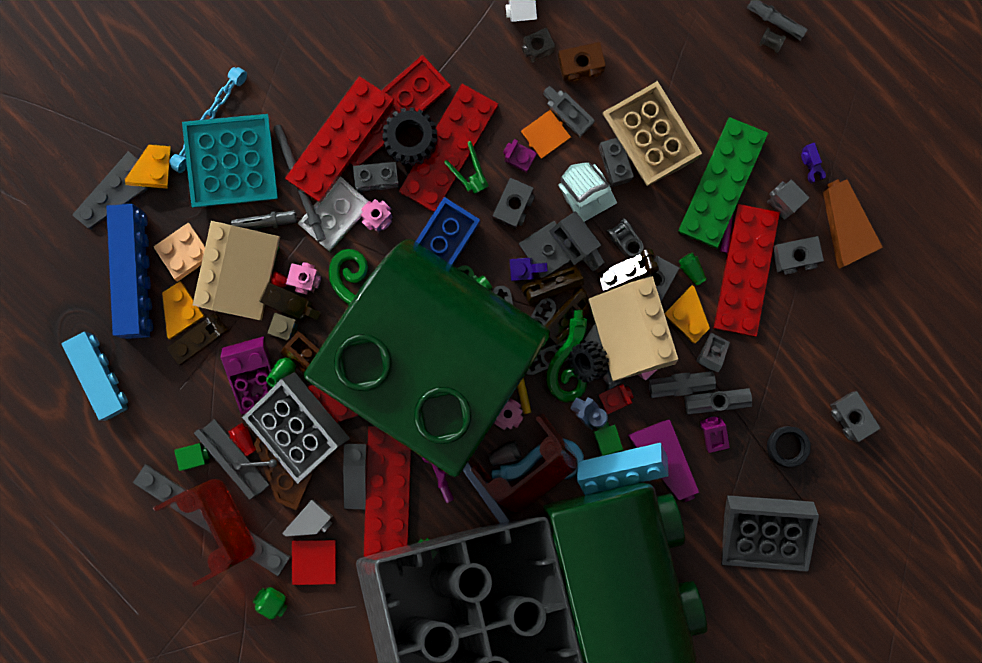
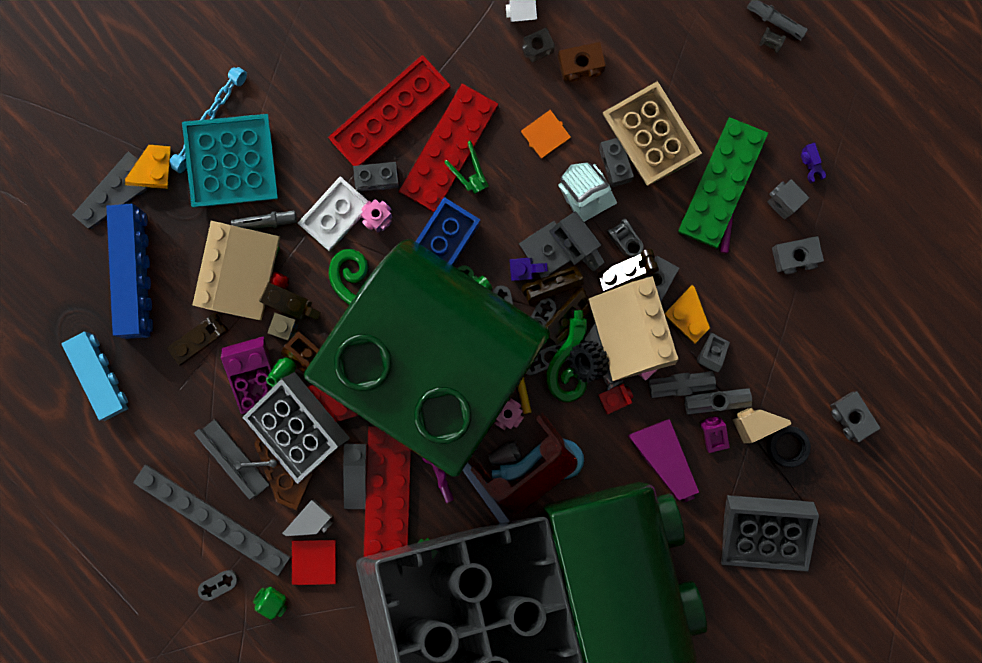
clear red windscreen [153,479,256,587] -> none
light nougat plate [154,223,205,282] -> none
light orange wing [162,281,205,340] -> none
green brick [174,443,211,471] -> none
red cone [228,423,256,456] -> none
dark grey bar [273,125,326,242] -> none
red plate [285,76,394,204] -> none
bright pink brick [286,263,321,295] -> none
black tyre [383,107,438,166] -> none
dark grey brick [493,178,535,230] -> none
magenta bracket [503,139,537,173] -> none
dark grey hinge [543,85,595,138] -> none
sand blue hips [570,397,608,430] -> none
medium azure brick [577,443,668,495] -> none
green brick [593,422,623,456] -> none
green cone [678,253,707,286] -> none
red plate [713,204,780,337] -> none
dark orange slope [823,179,883,269] -> none
none -> dark grey beam [198,570,239,601]
none -> tan slope [733,408,791,443]

